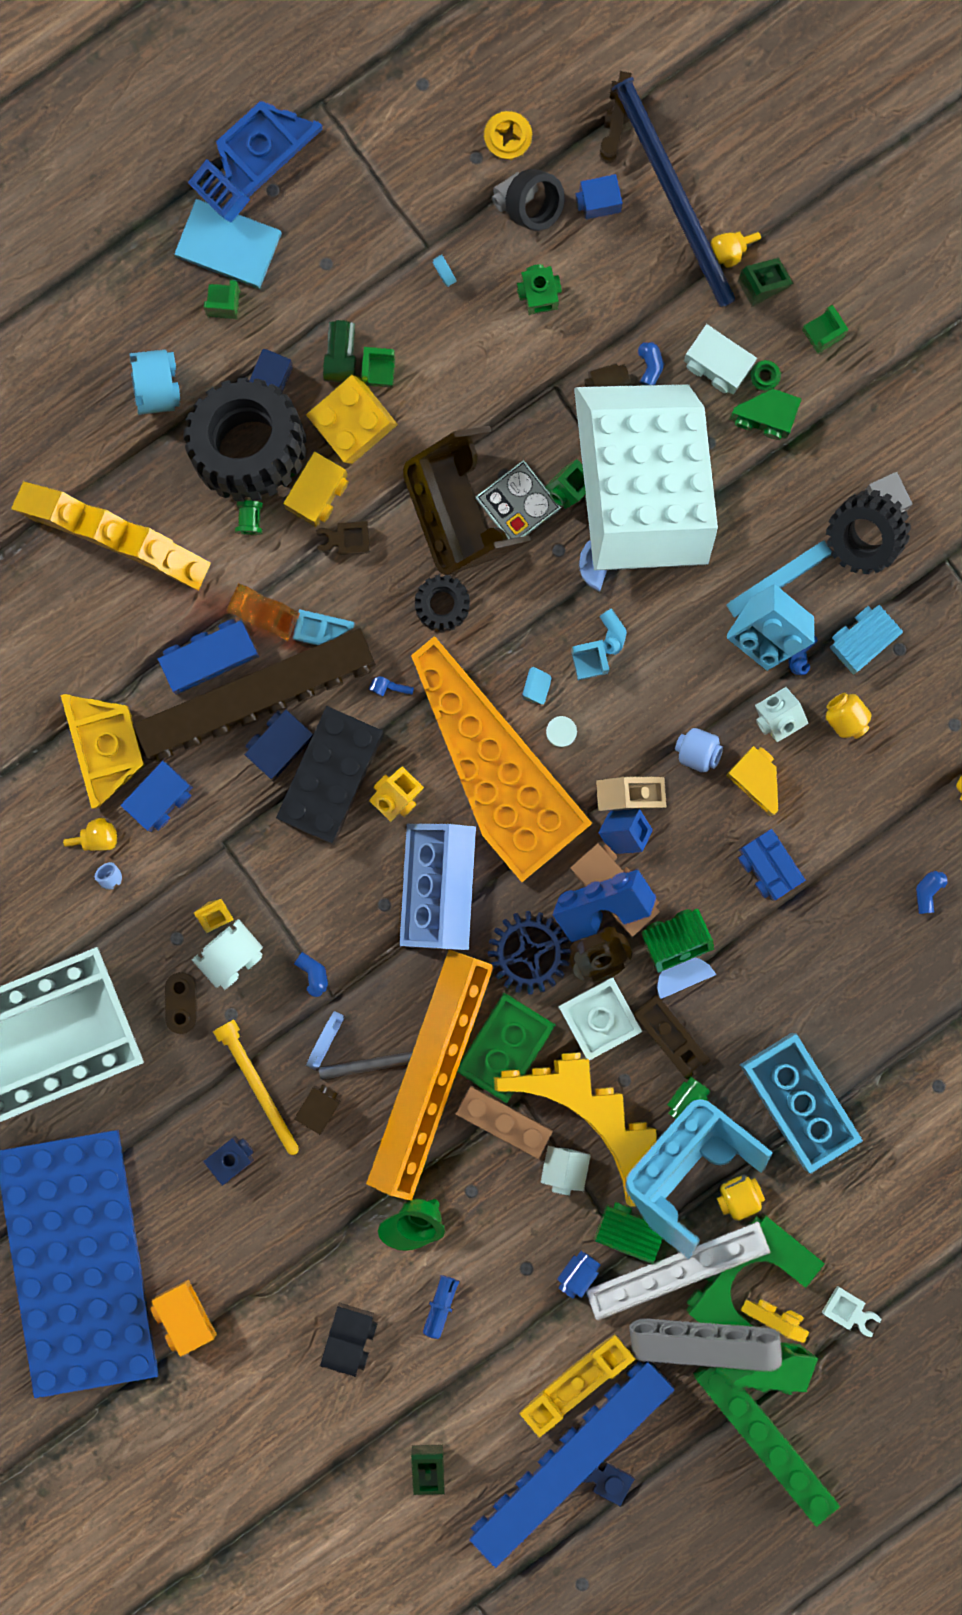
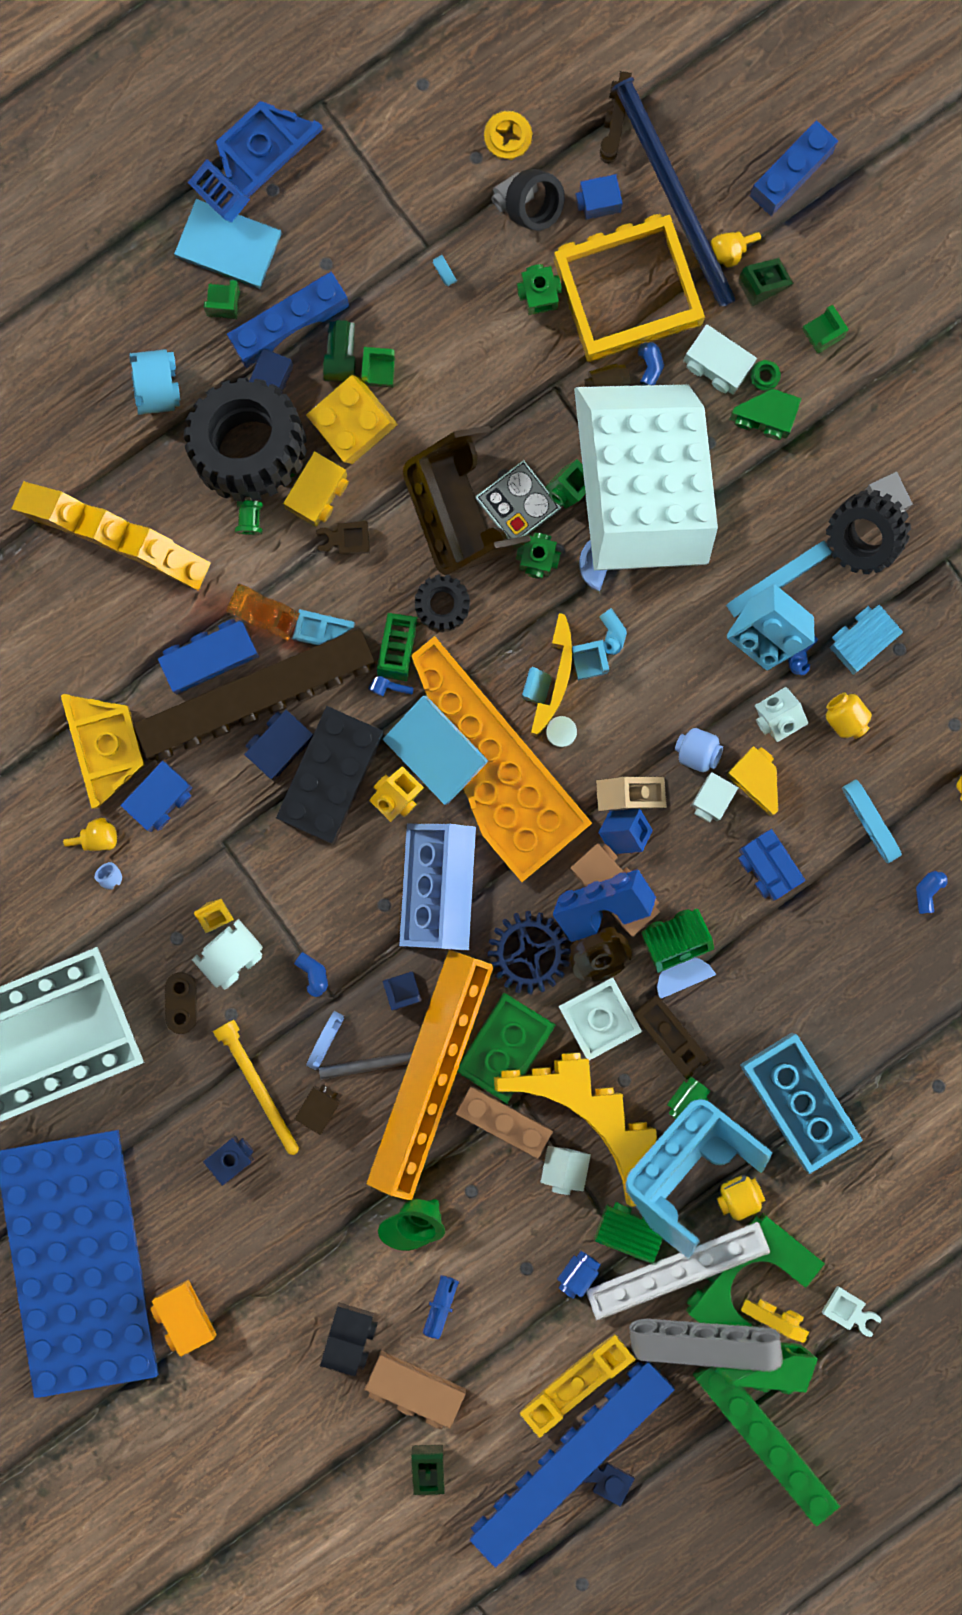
none -> blue arch [227,271,349,368]
none -> medium nougat brick [365,1350,466,1429]
none -> green slope [377,613,418,681]
none -> dark blue panel [382,971,422,1011]
none -> medium azure tile [383,696,488,805]
none -> green brick [515,533,561,579]
none -> yellow slope [531,613,572,736]
none -> yellow window [553,214,705,362]
none -> light aqua brick [691,772,738,823]
none -> blue brick [750,120,838,217]
none -> medium azure beam [842,779,902,863]

